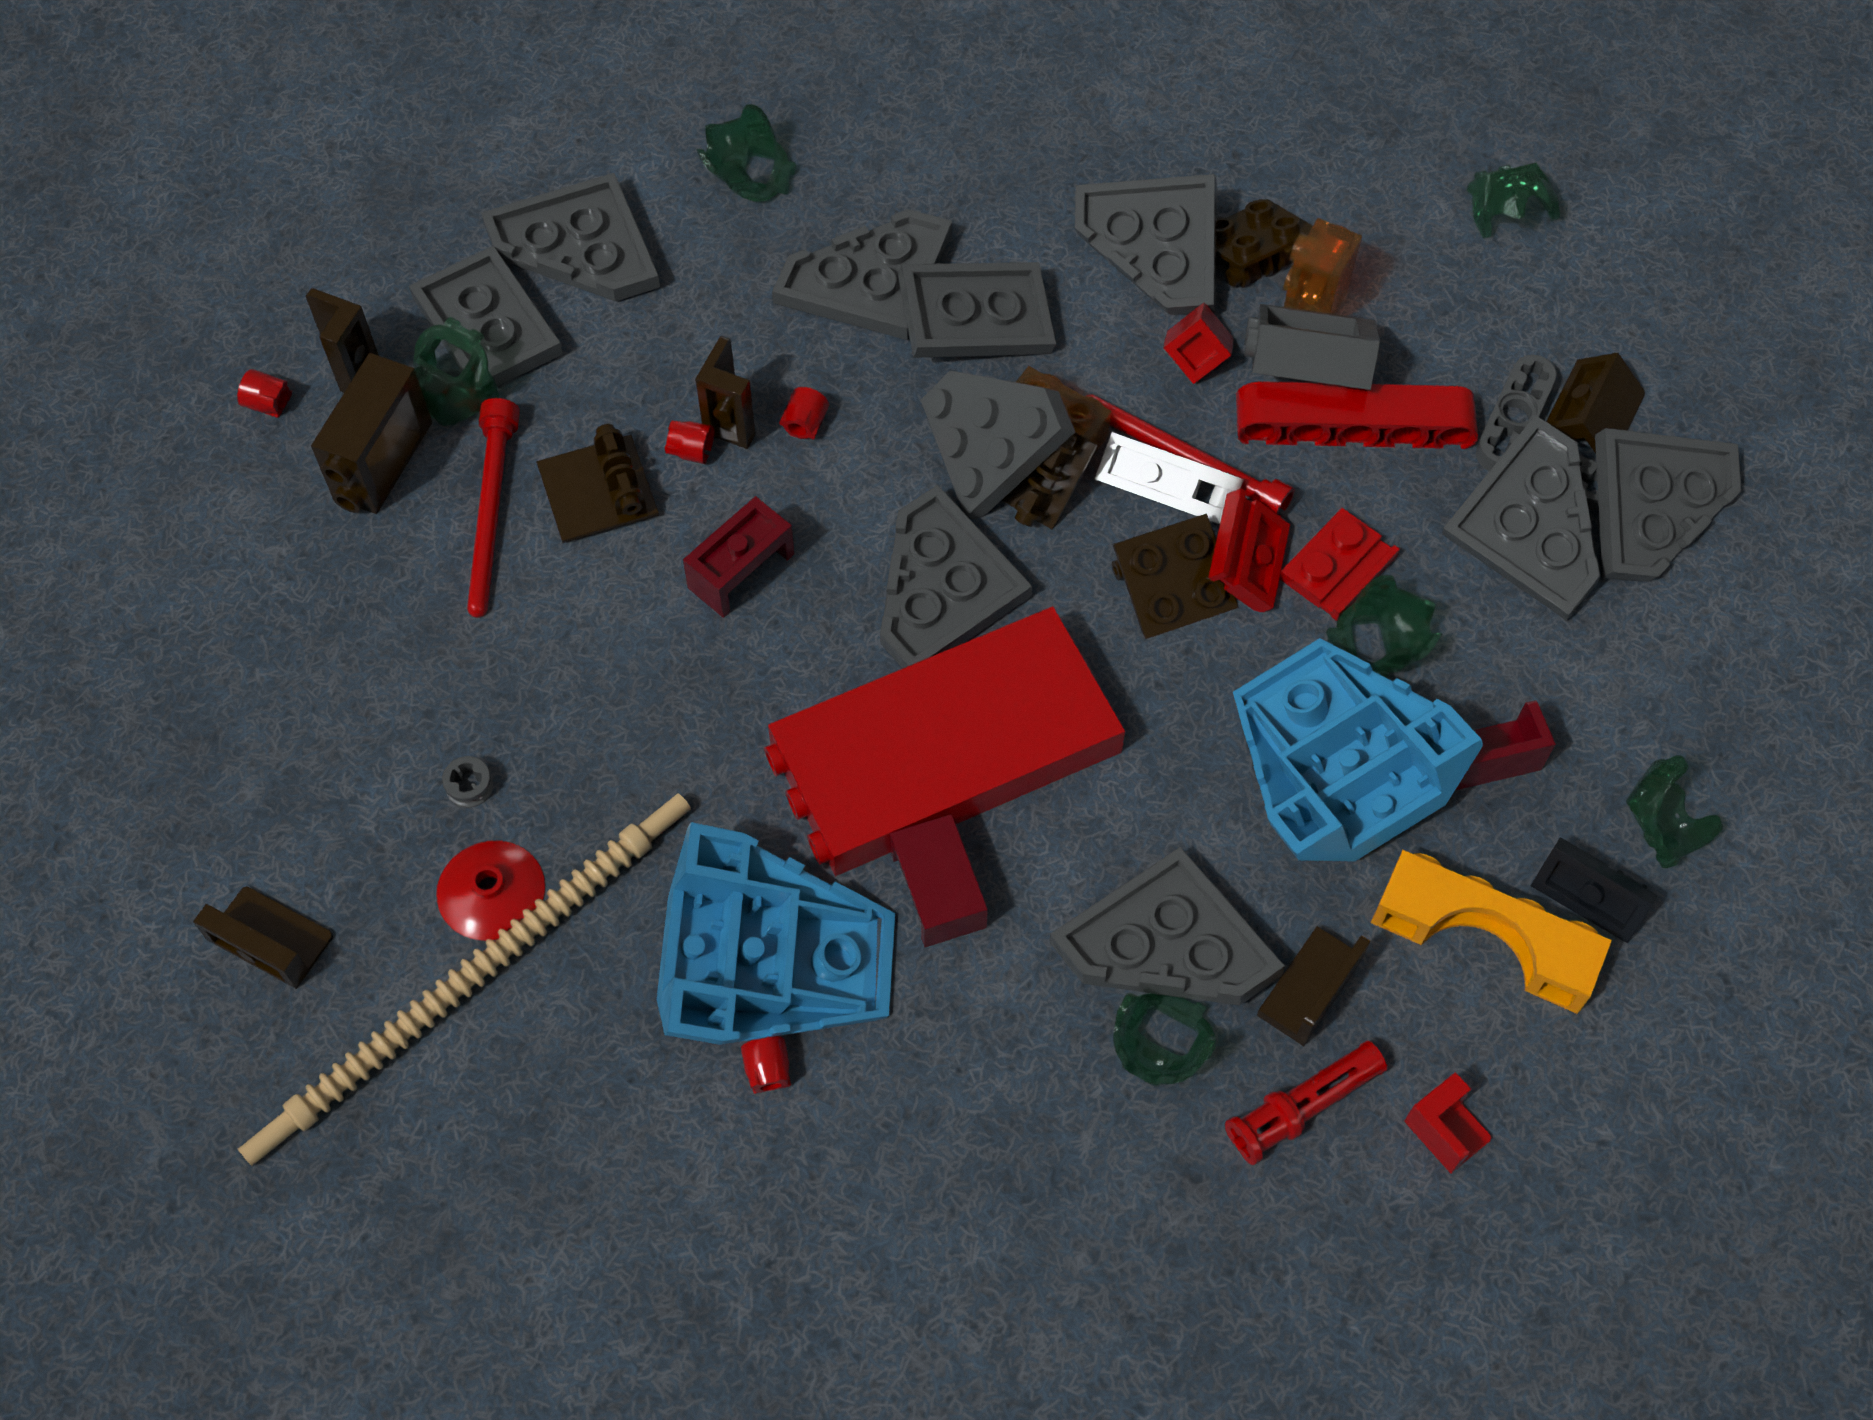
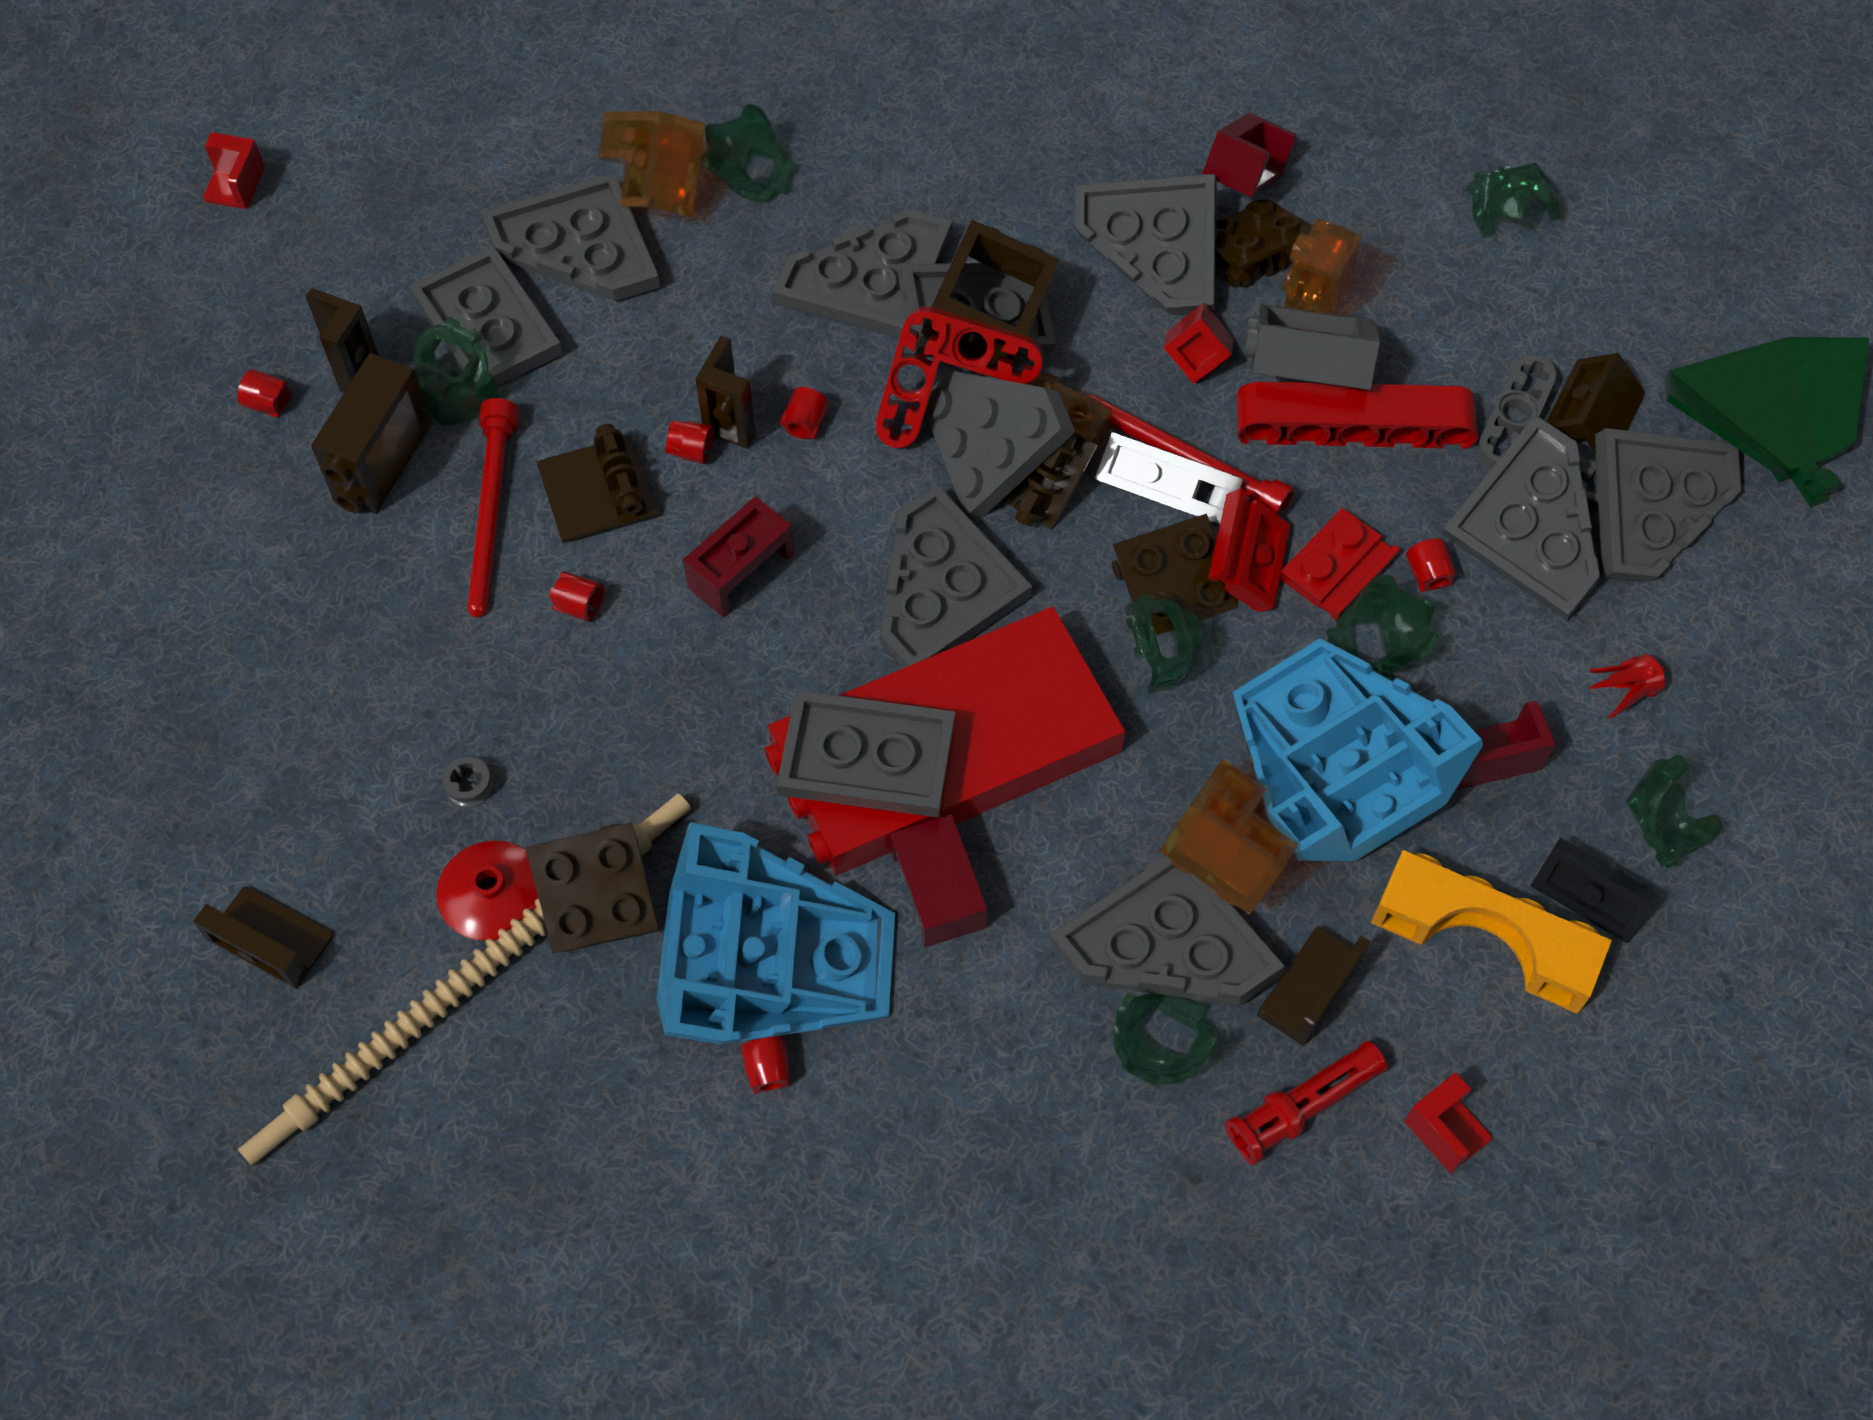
none -> red panel [203,132,265,209]
none -> dark brown hinge [526,822,660,954]
none -> red hose [549,571,605,622]
none -> clear orange brick [598,111,705,217]
none -> dark grey plate [776,690,955,818]
none -> red beam [875,306,1044,448]
none -> dark brown window [921,220,1060,366]
none -> clear green helmet [1124,593,1204,694]
none -> clear orange brick [1158,758,1298,915]
none -> dark red panel [1202,112,1297,197]
none -> red hose [1406,538,1456,593]
none -> red piece [1589,654,1666,719]
none -> dark green panel [1665,337,1869,508]

